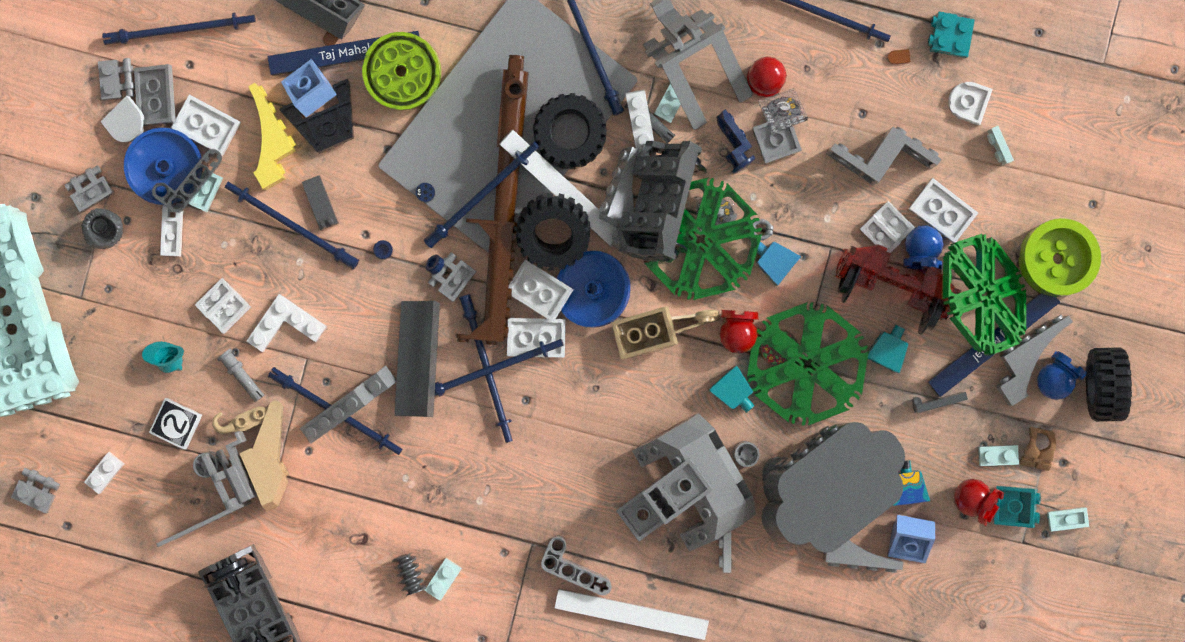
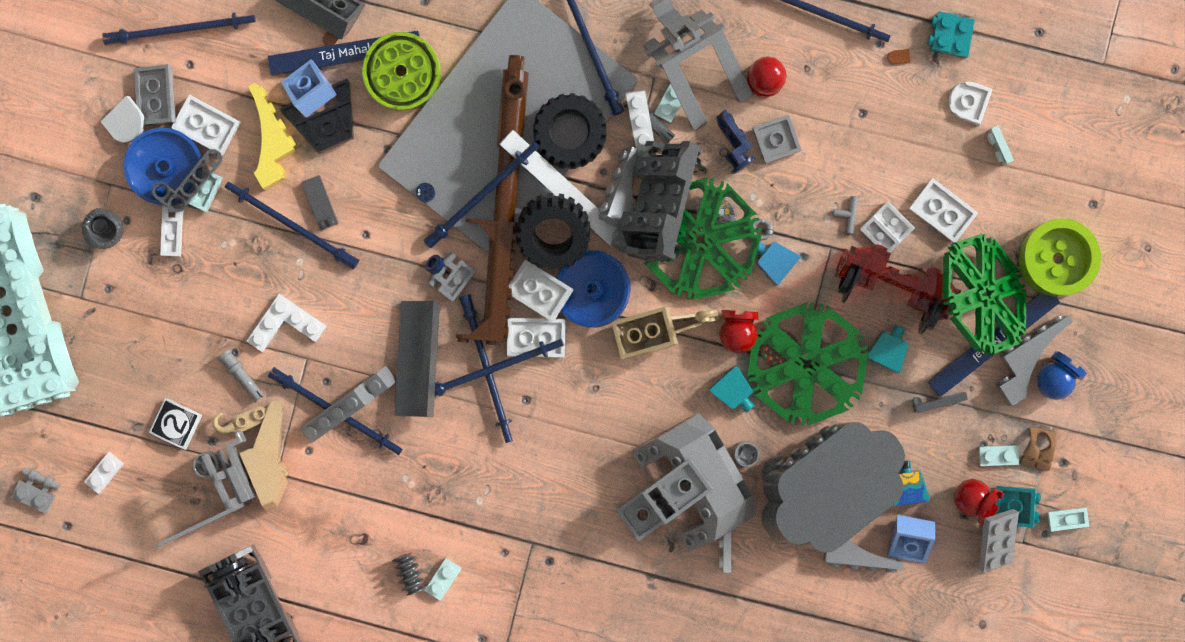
light grey plate [65,165,114,213] -> none
light grey plate [98,58,135,101] -> none
teal piece [142,341,184,373] -> none
white slope [195,278,251,334] -> none
dark blue tile [373,240,393,260] -> none
light grey beam [541,535,612,595] -> none
white tile [555,589,709,640] -> none
clear tile [758,88,808,133] -> none
light grey bracket [826,126,941,186] -> none
blue tile [903,225,944,270] -> none
black tyre [1085,347,1132,422] -> none
none -> light grey piece [832,196,858,235]
none -> light grey plate [979,509,1019,572]

